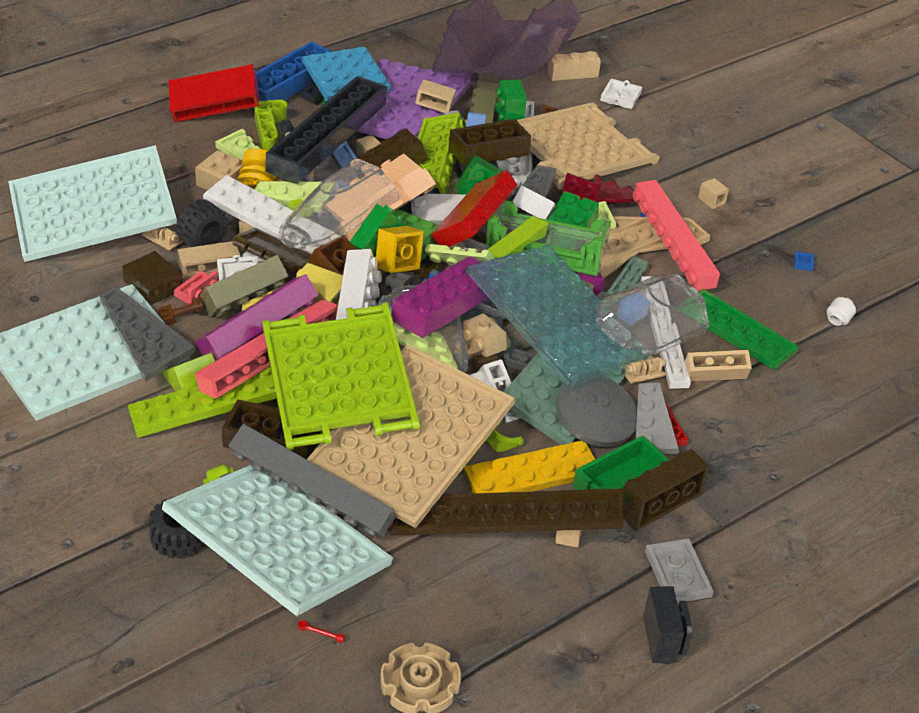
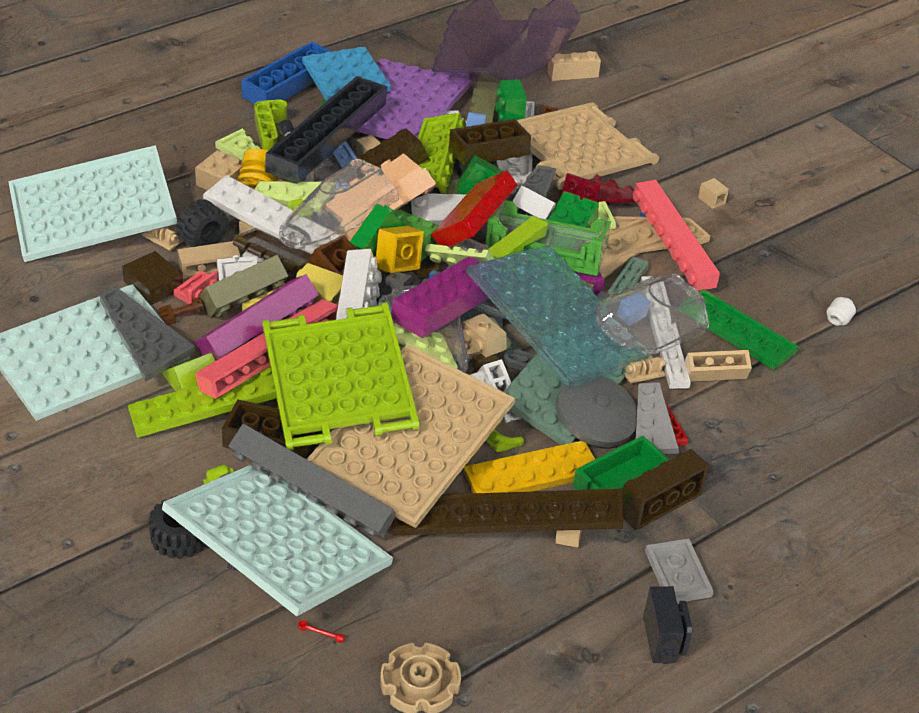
red brick [168,64,259,122] -> none
black plate [301,85,324,104] -> none
tan brick [415,79,456,114] -> none
white plate [600,79,642,109] -> none
blue tile [794,251,814,271] -> none

